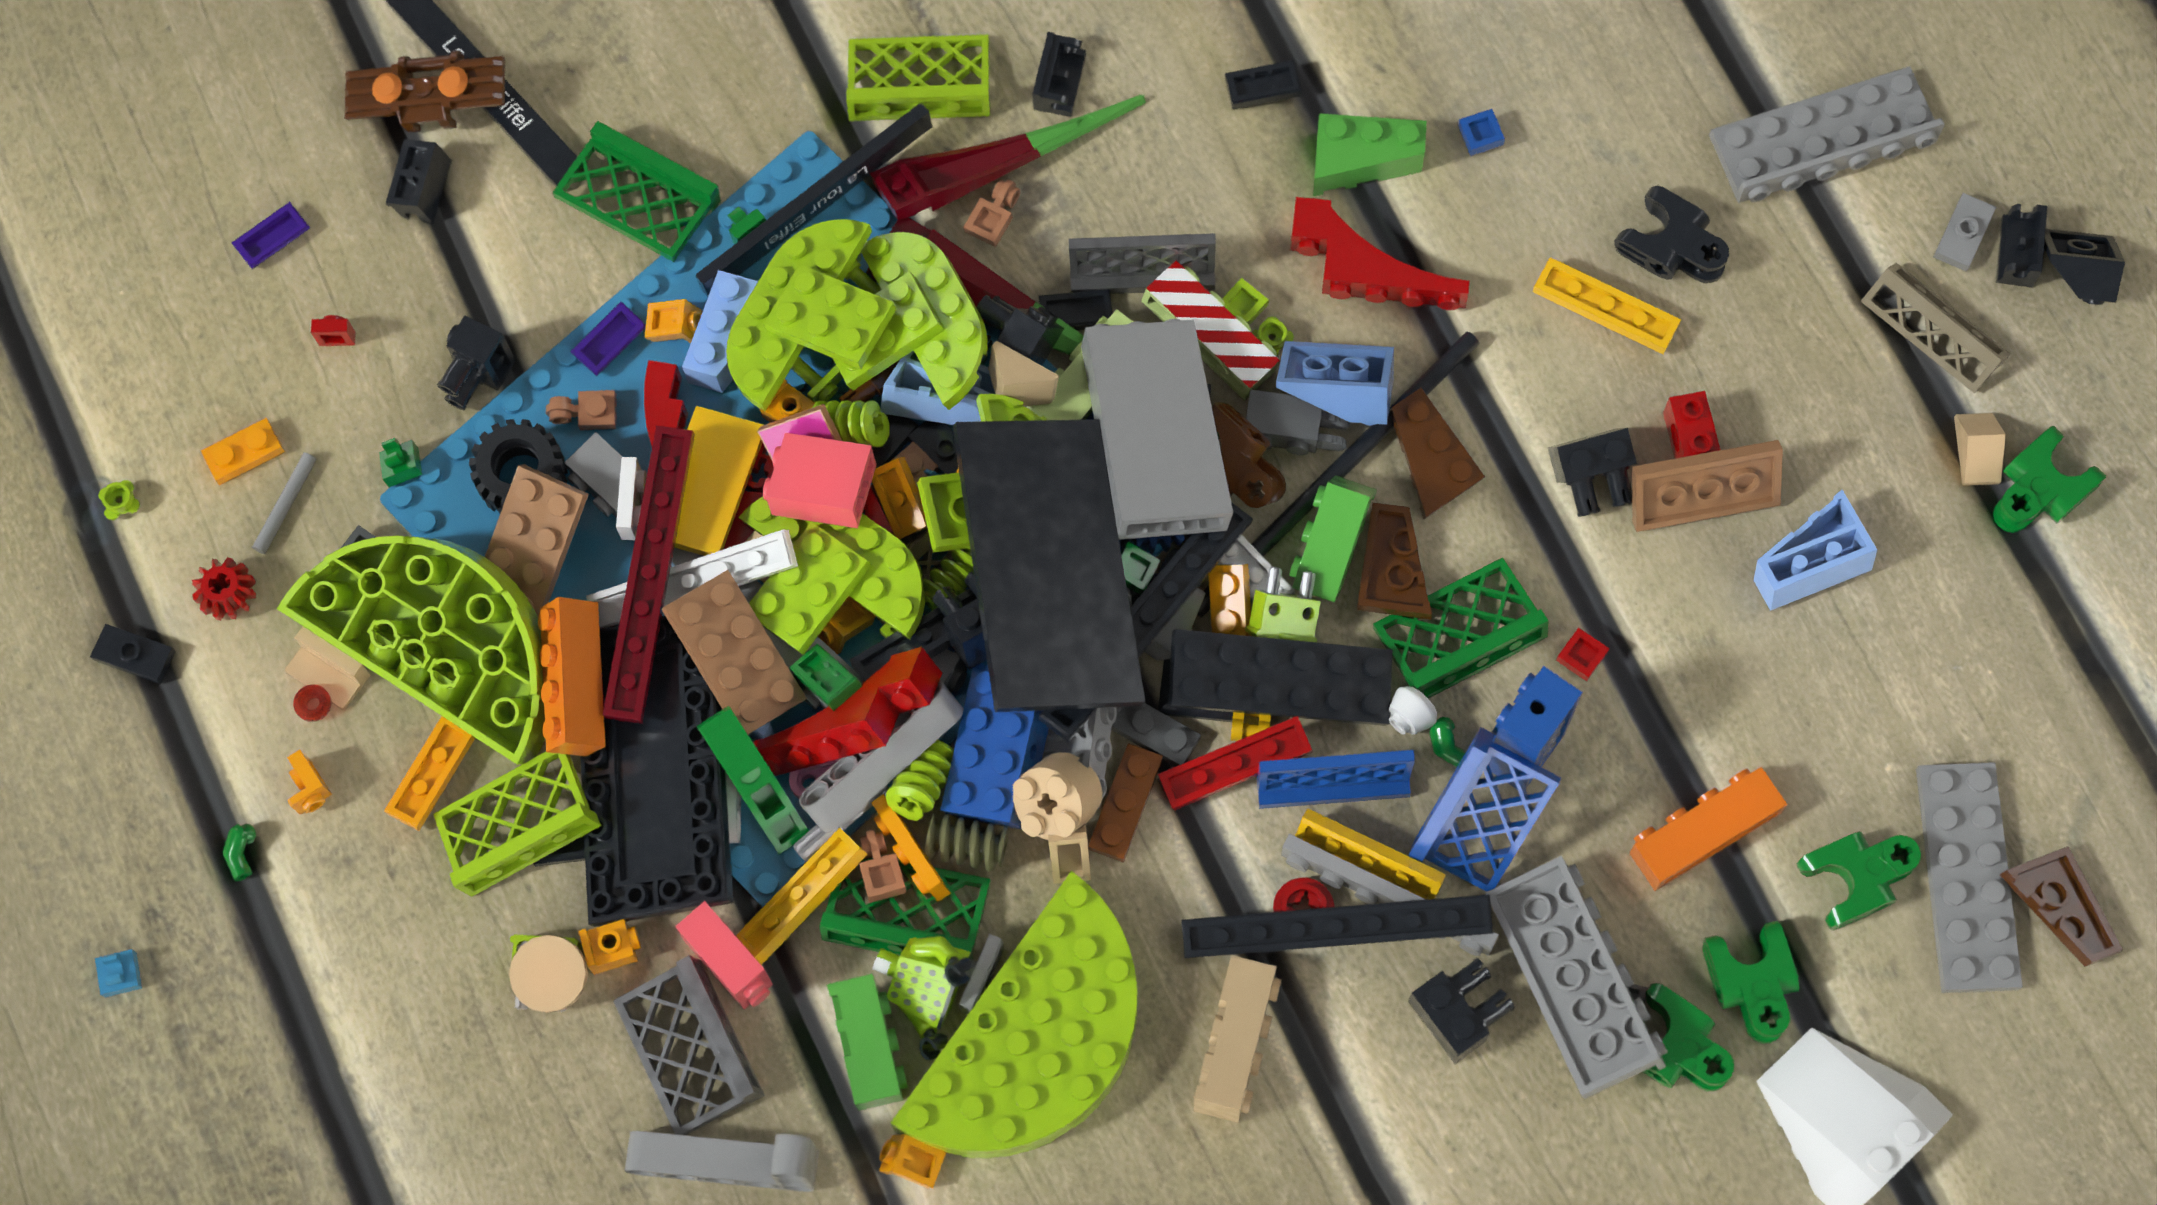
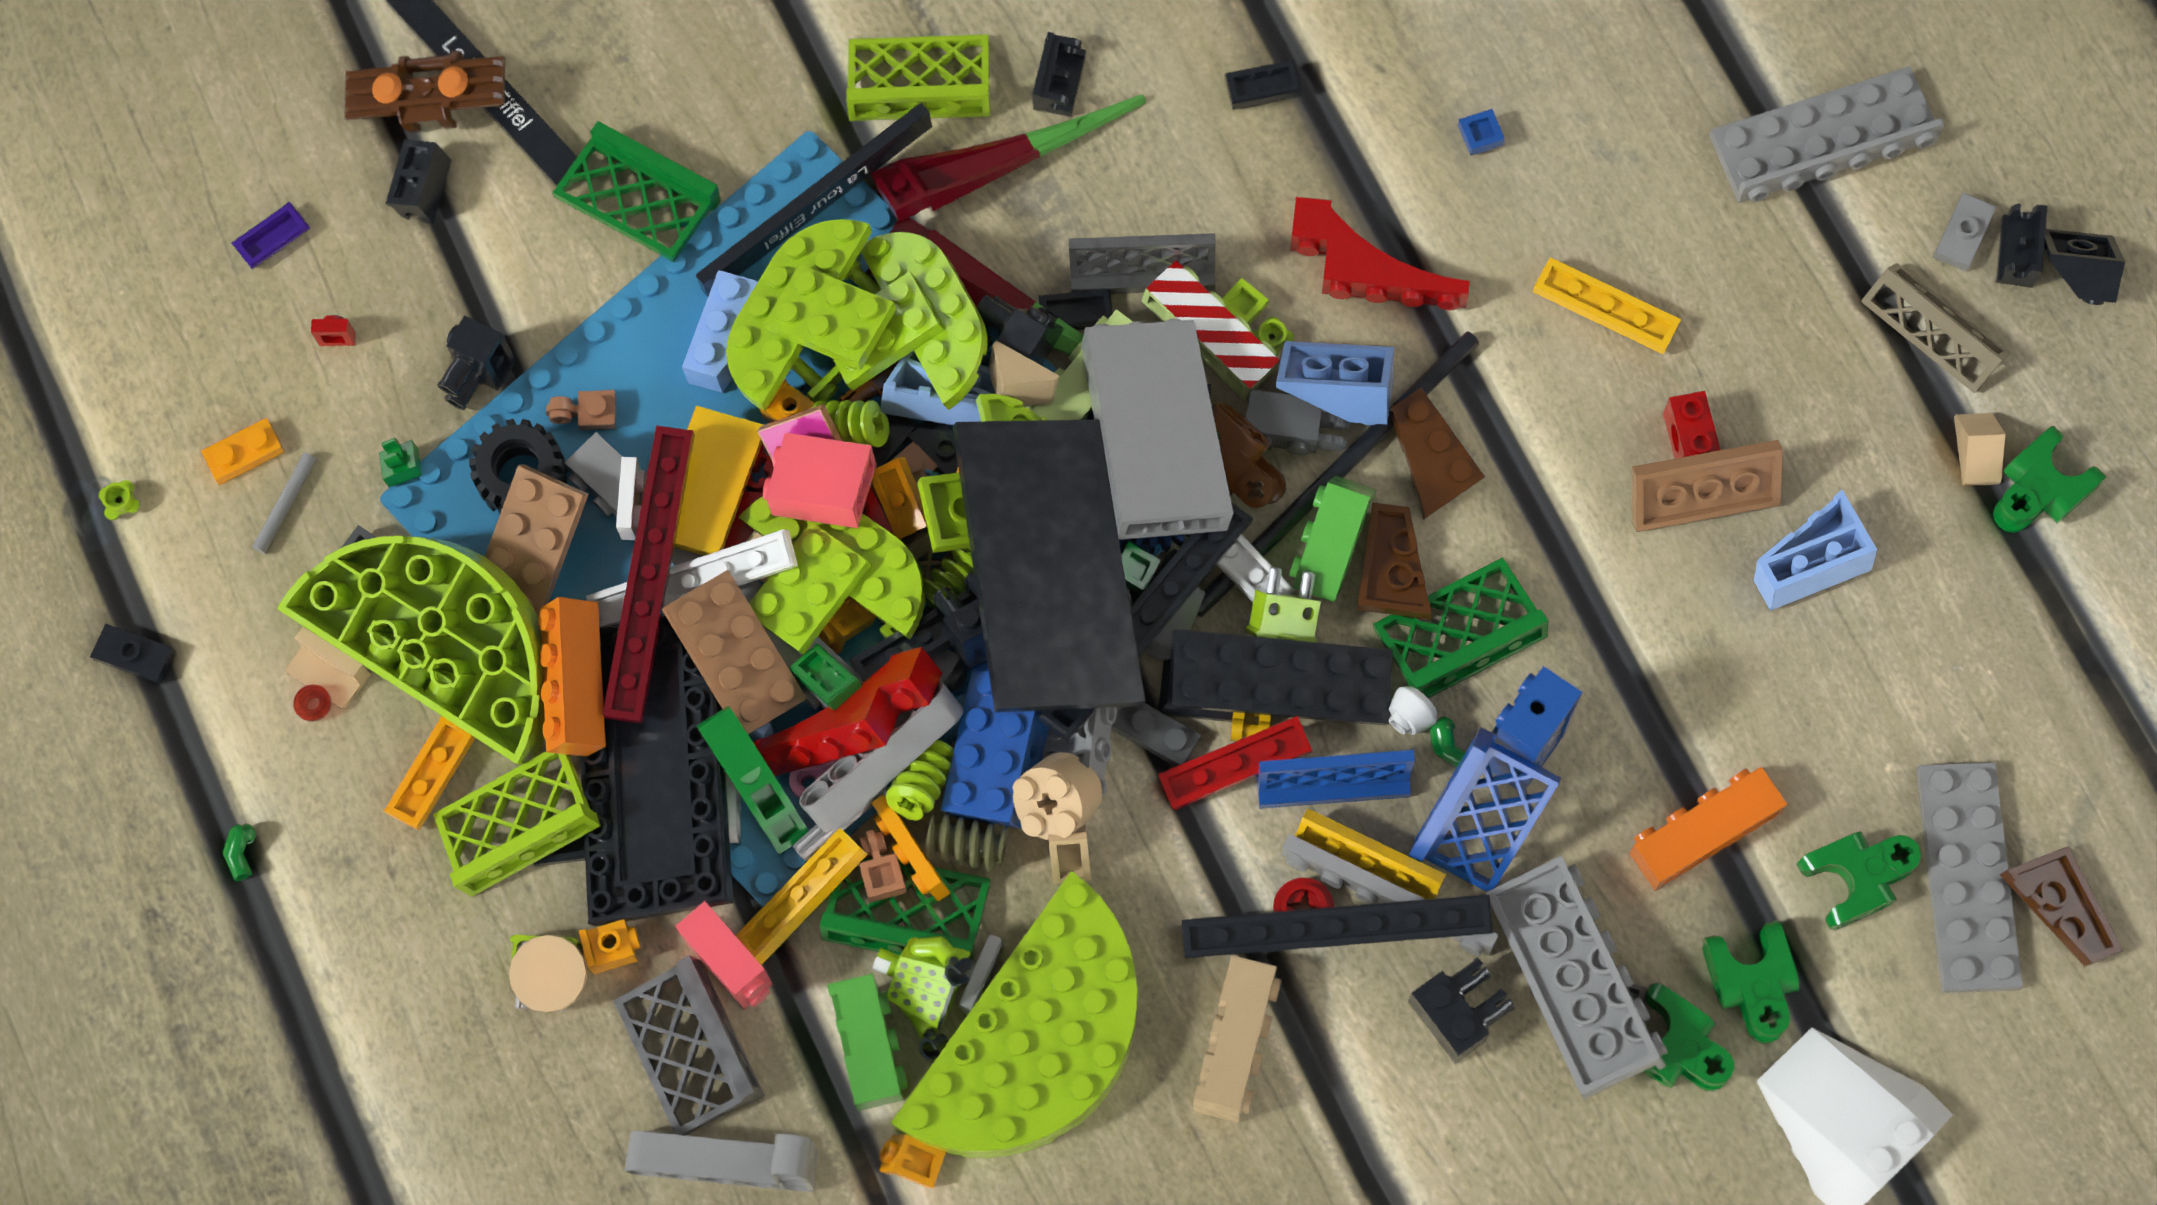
dark azure tile [95,949,142,998] -> none
red gear [192,557,256,621] -> none
light orange bracket [287,749,332,814] -> none
dark purple tile [570,301,646,377] -> none
red slope [644,360,688,446] -> none
light orange bracket [645,299,703,343] -> none
green tile [727,207,766,245] -> none
nougat plate [963,179,1021,247] -> none
dark orange plate [1088,743,1163,863] -> none
light orange plate [1209,564,1252,636] -> none
bright green wedge [1313,113,1427,197] -> none
black brick [1547,428,1637,517] -> none
red plate [1556,627,1610,682] -> none
black piece [1614,185,1729,283] -> none

